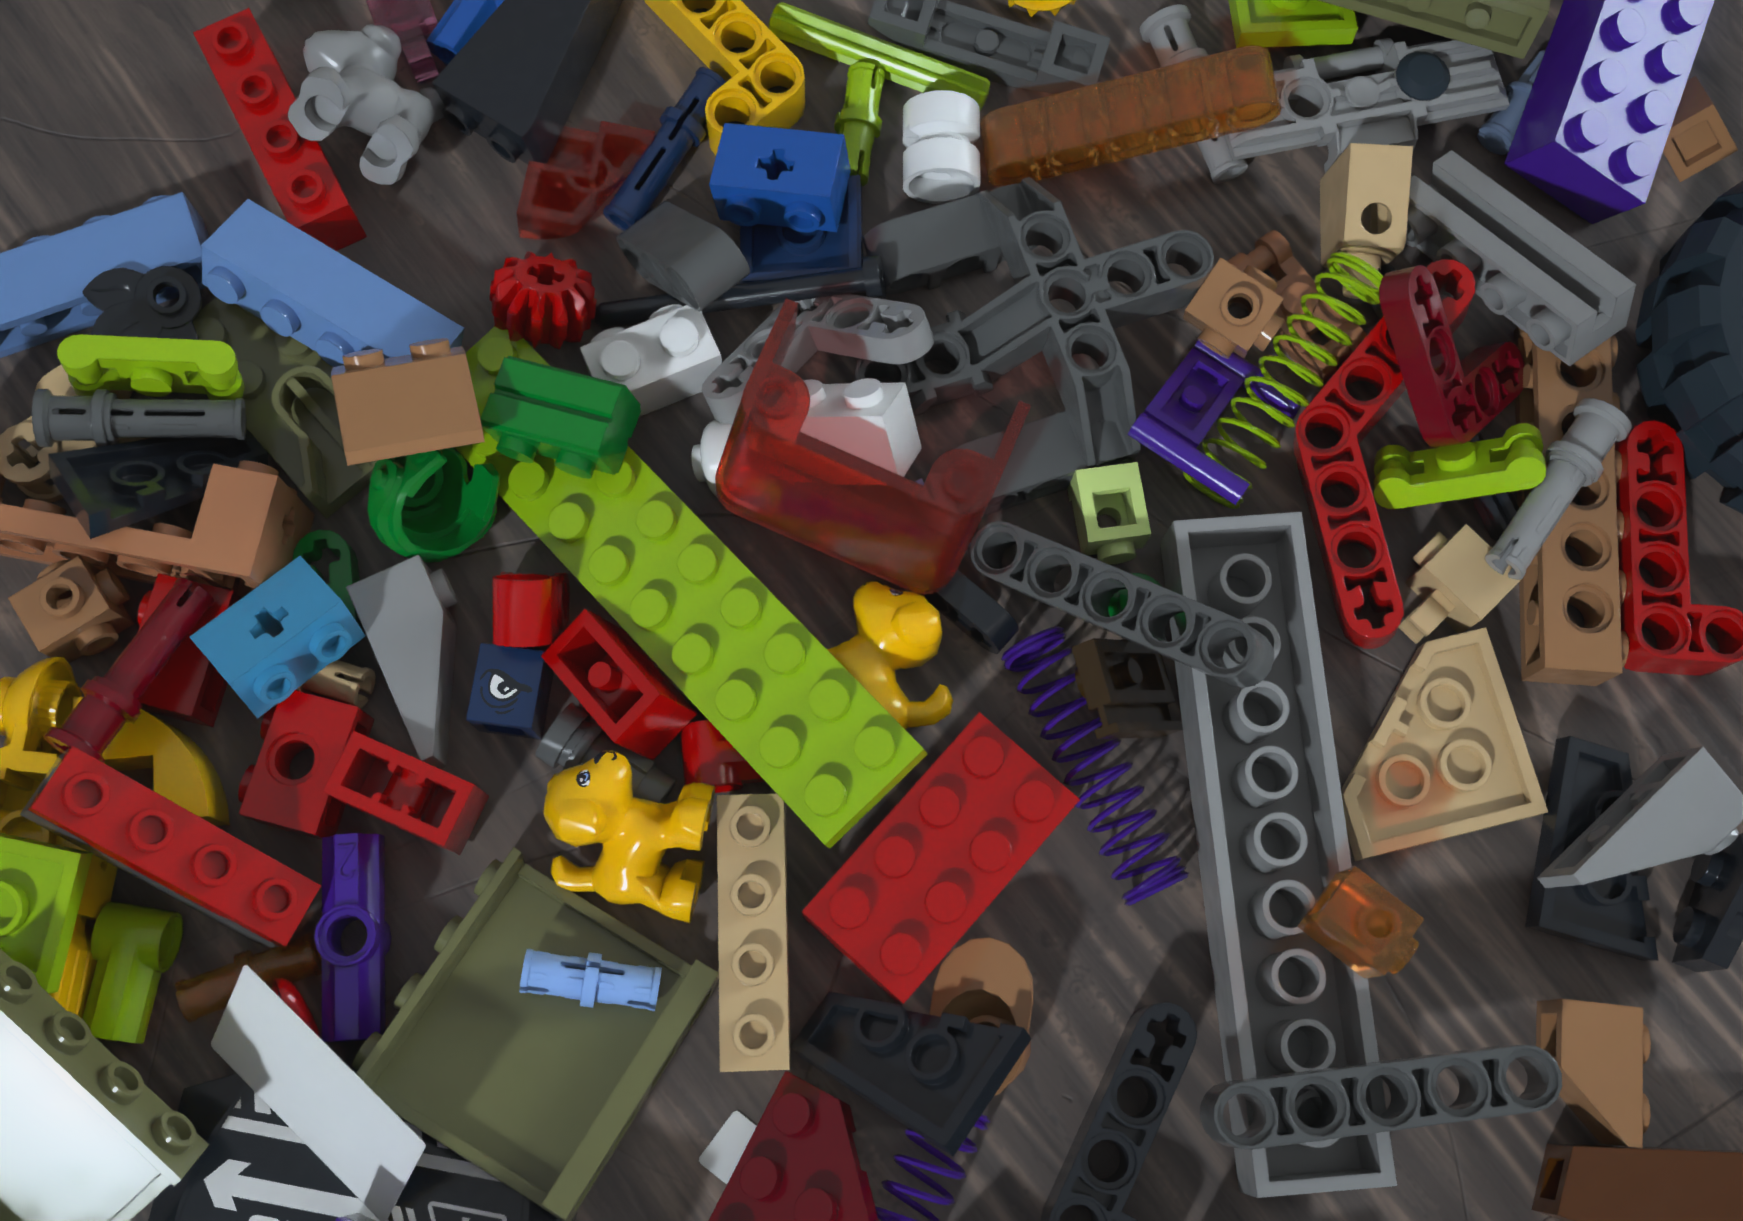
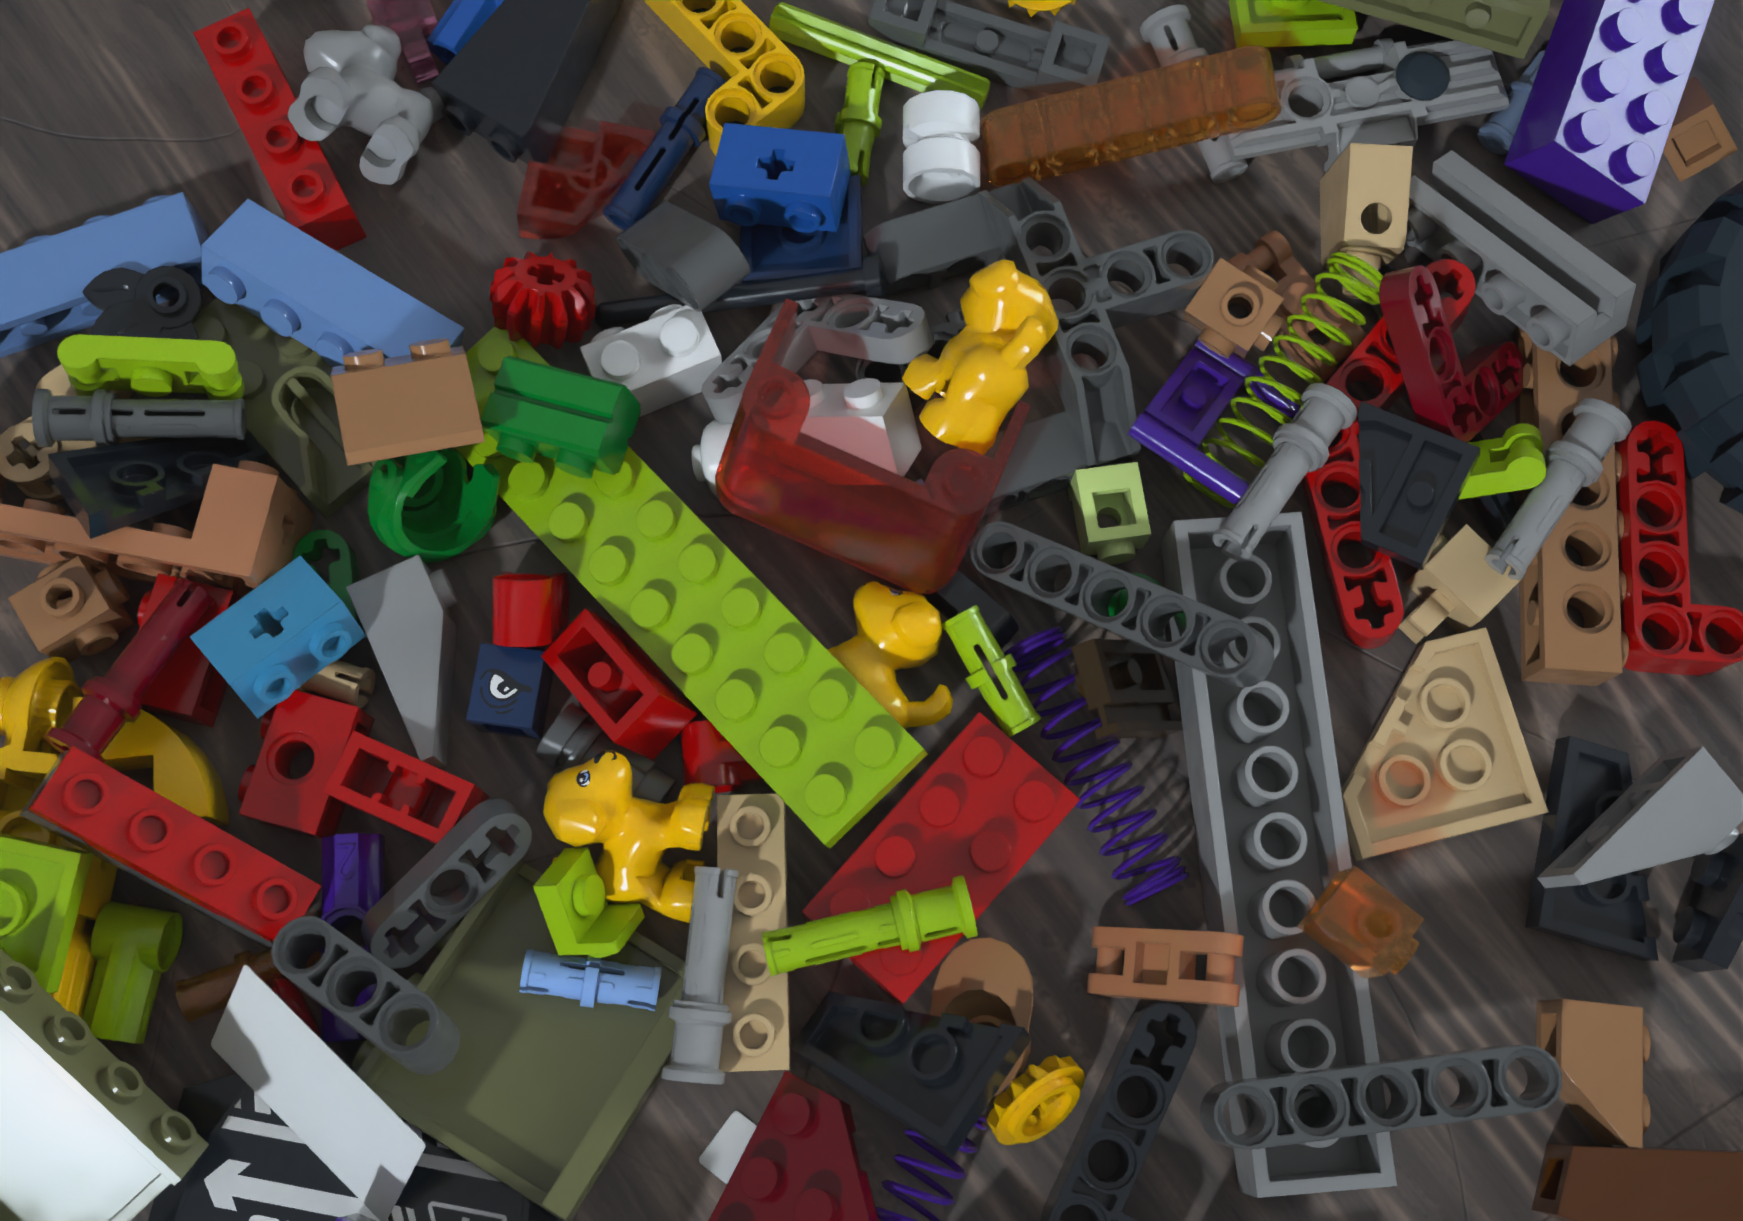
none -> dark grey beam [271,916,460,1075]
none -> dark grey beam [361,799,532,969]
none -> lime bracket [533,847,645,958]
none -> light grey pin [661,866,739,1085]
none -> lime pin [762,875,978,976]
none -> yellow animal [902,259,1058,458]
none -> lime pin [941,604,1041,737]
none -> yellow gear [986,1055,1085,1145]
none -> nougat plate [1087,926,1244,1007]
none -> light grey pin [1212,383,1357,562]
none -> black wing [1358,401,1480,570]

